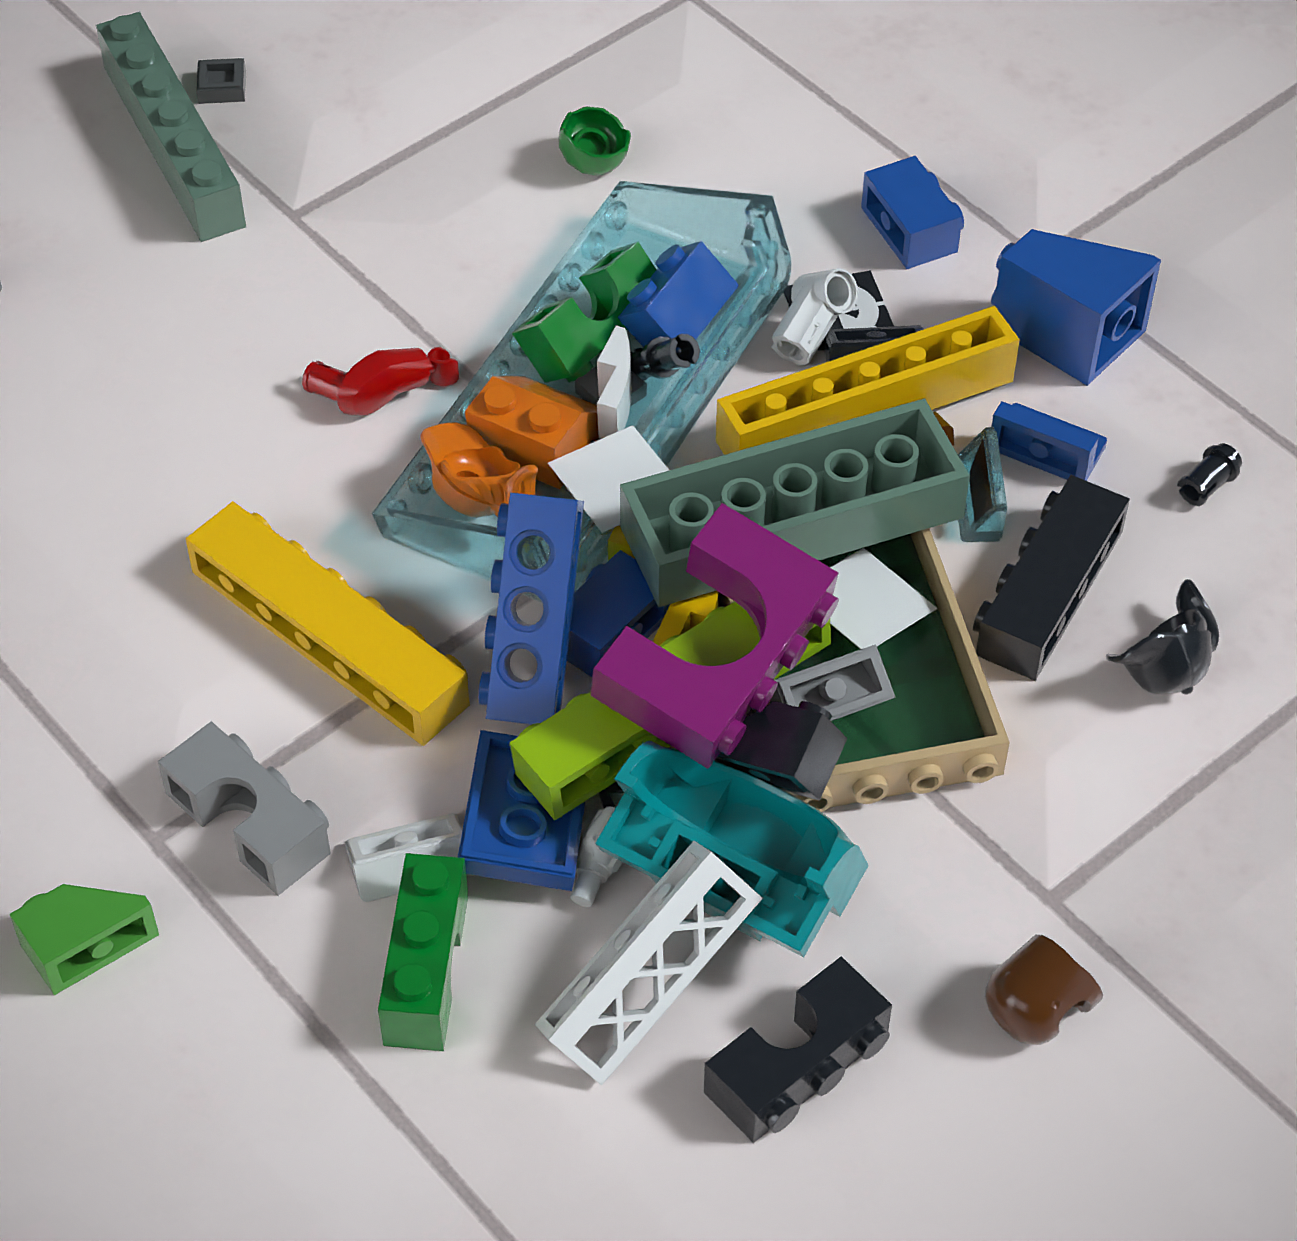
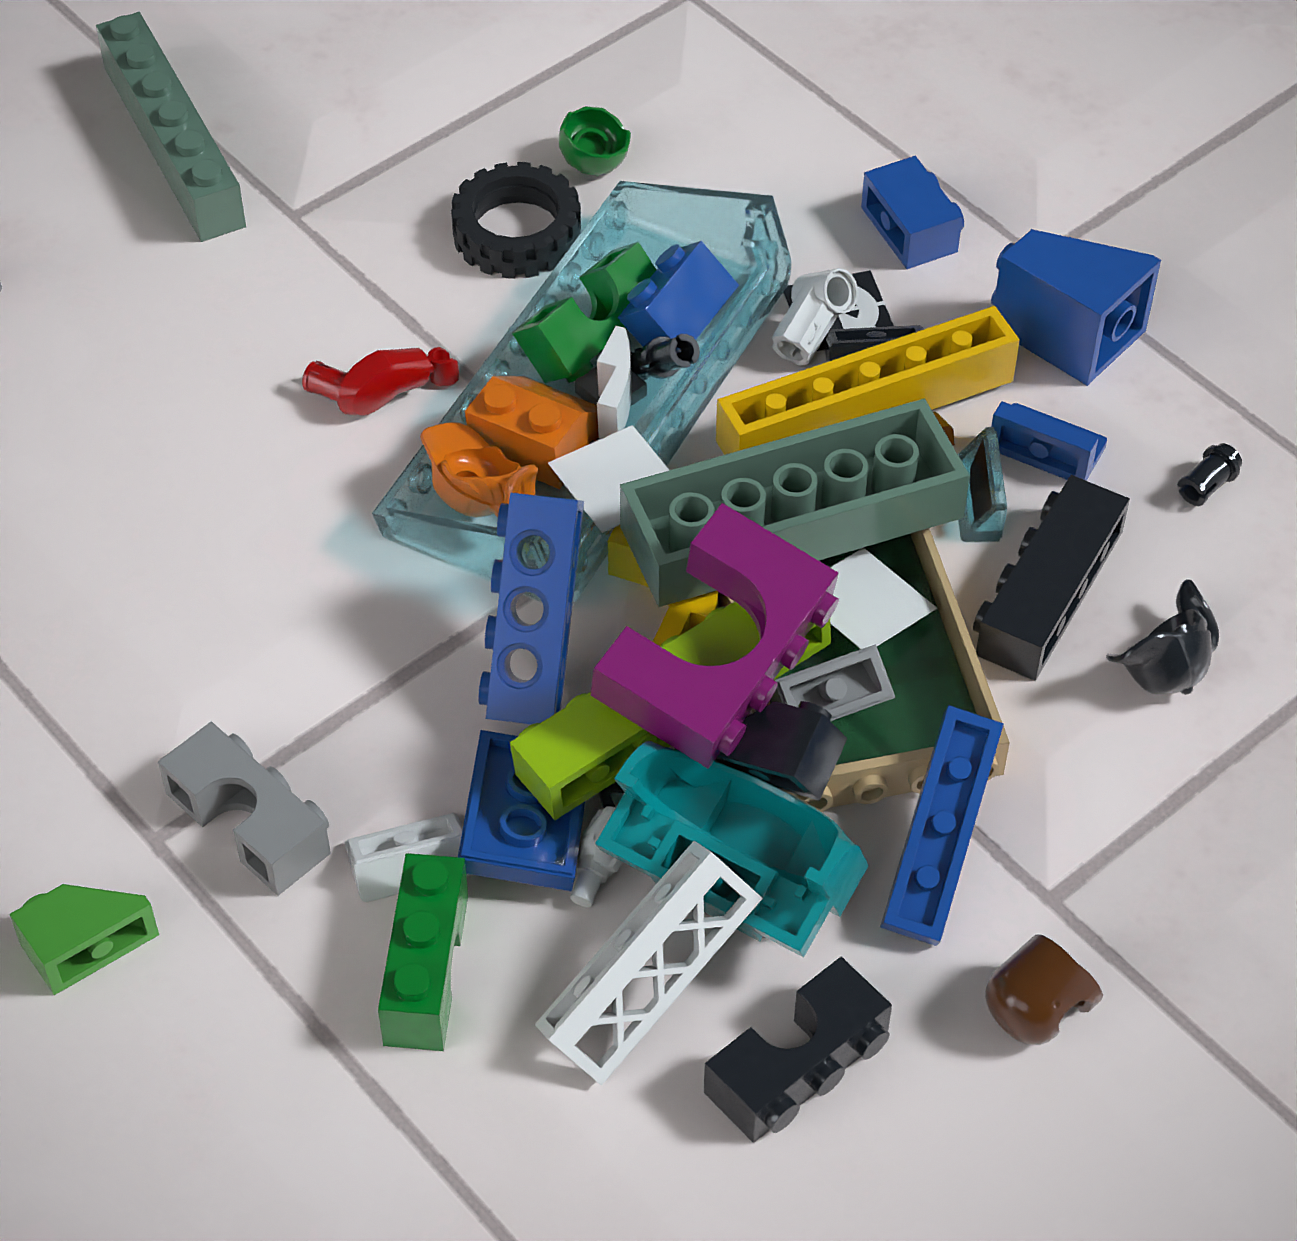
yellow brick [185,501,470,746] -> none
dark grey tile [196,58,246,104] -> none
blue brick [567,550,670,678] -> none
none -> black tyre [451,162,581,279]
none -> blue plate [880,705,1004,946]

